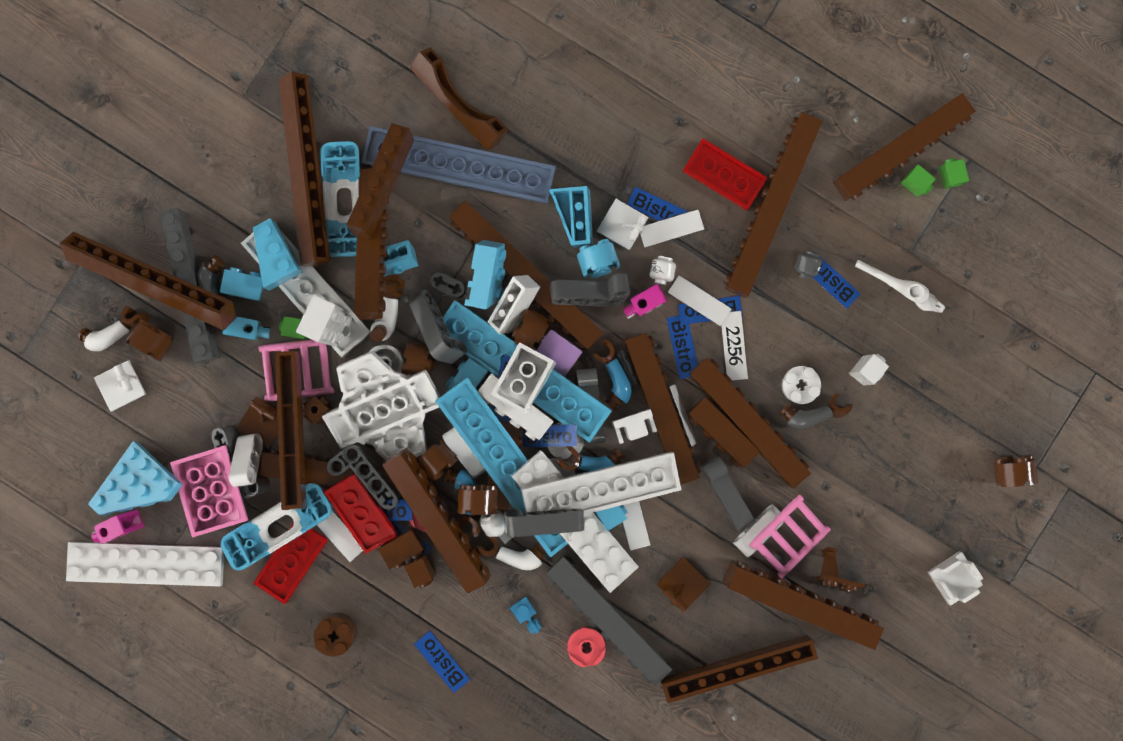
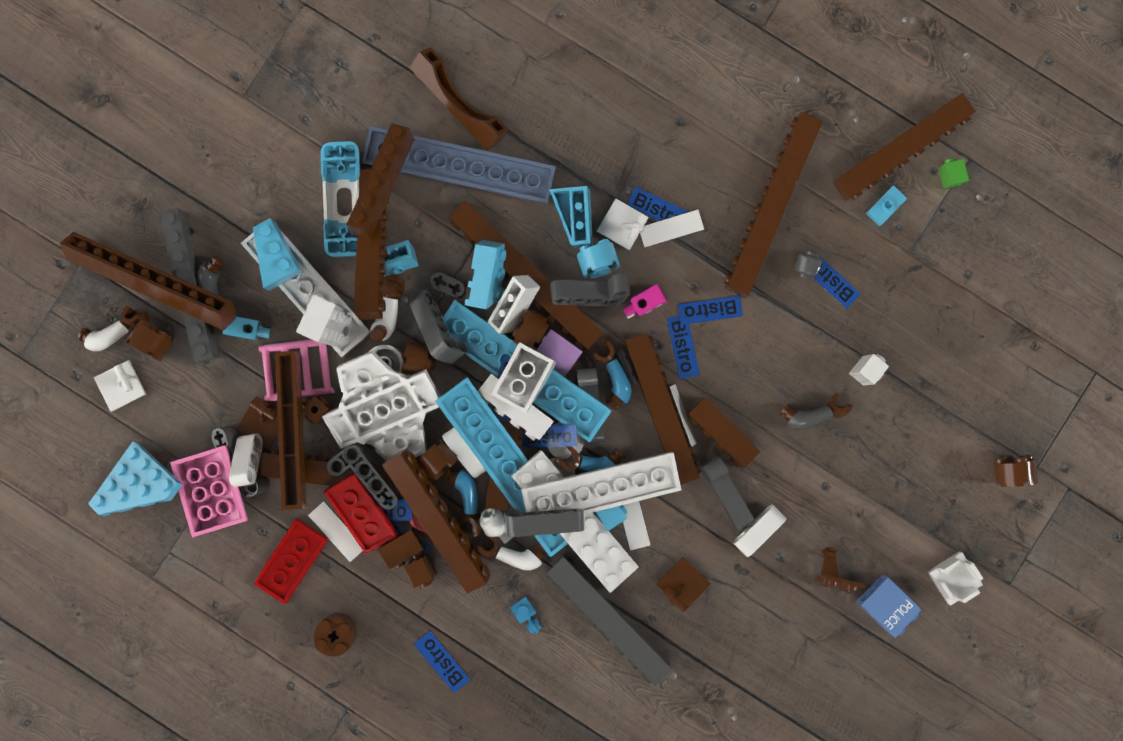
white plate [66,542,224,586] -> none
dark pink torso [91,510,145,544] -> none
medium azure brick [220,267,263,302] -> none
medium azure piece [221,483,332,570] -> none
reddish brown brick [279,72,330,267] -> none
bright green brick [279,317,308,340] -> none
medium azure brick [446,358,488,392] -> none
reddish brown brick [458,484,498,515] -> none
coral plate [567,626,606,667] -> none
white panel [611,409,657,444] -> none
white head [650,256,676,285] -> none
reddish brown brick [661,635,818,703] -> none
white sticker [668,276,731,326] -> none
red plate [682,138,767,211] -> none
reddish brown brick [688,358,811,489] -> none
white sticker [722,311,748,380] -> none
reddish brown brick [722,560,884,650] -> none
bright pink bar [749,495,831,579] -> none
white plate [781,366,821,404] -> none
white animal [855,260,945,313] -> none
bright green brick [900,164,936,197] -> none
none -> medium blue brick [856,574,922,638]
none -> medium azure plate [866,185,907,227]

